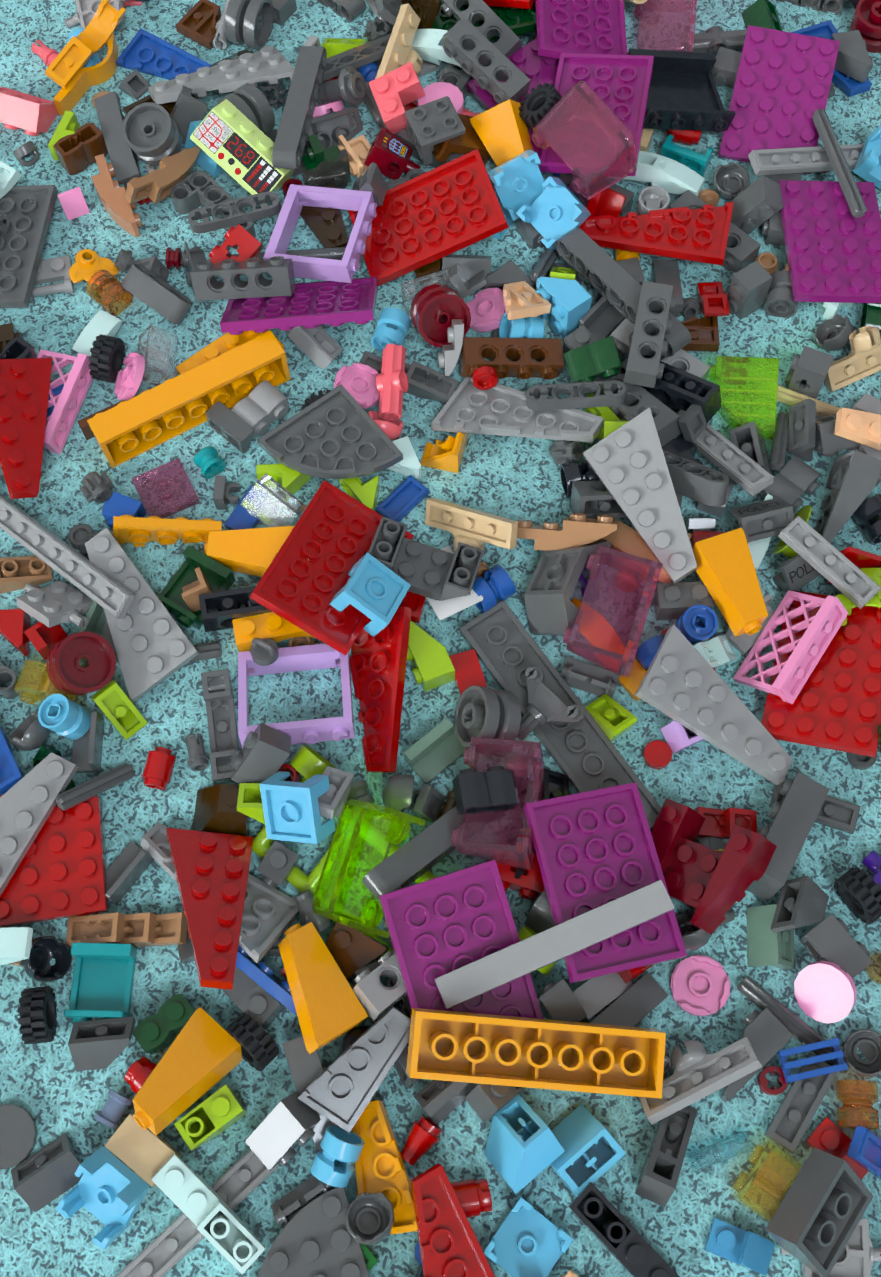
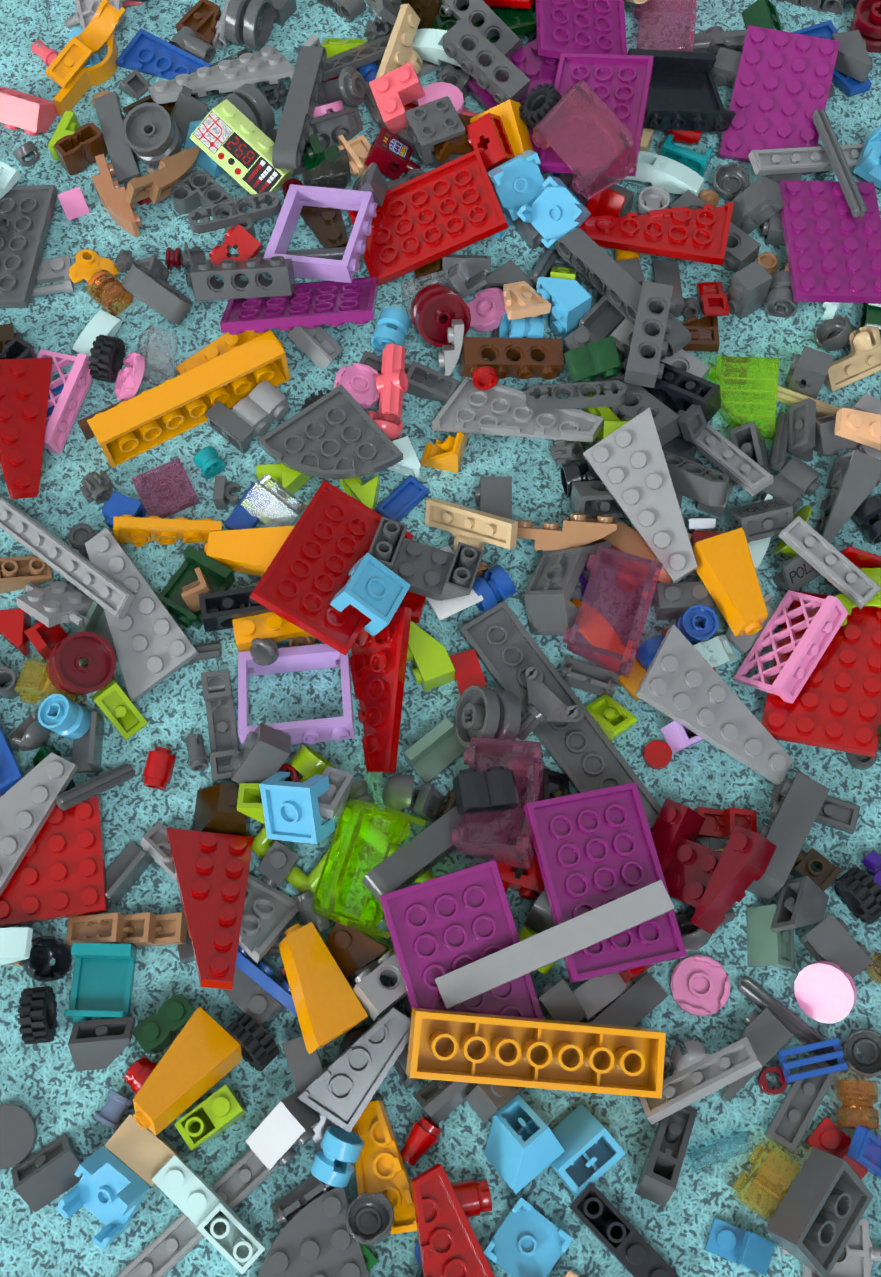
none -> dark grey piece [169,26,216,63]
none -> red brick [466,112,515,172]
none -> dark grey brick [475,476,512,520]
none -> dark brown brick [791,848,842,891]

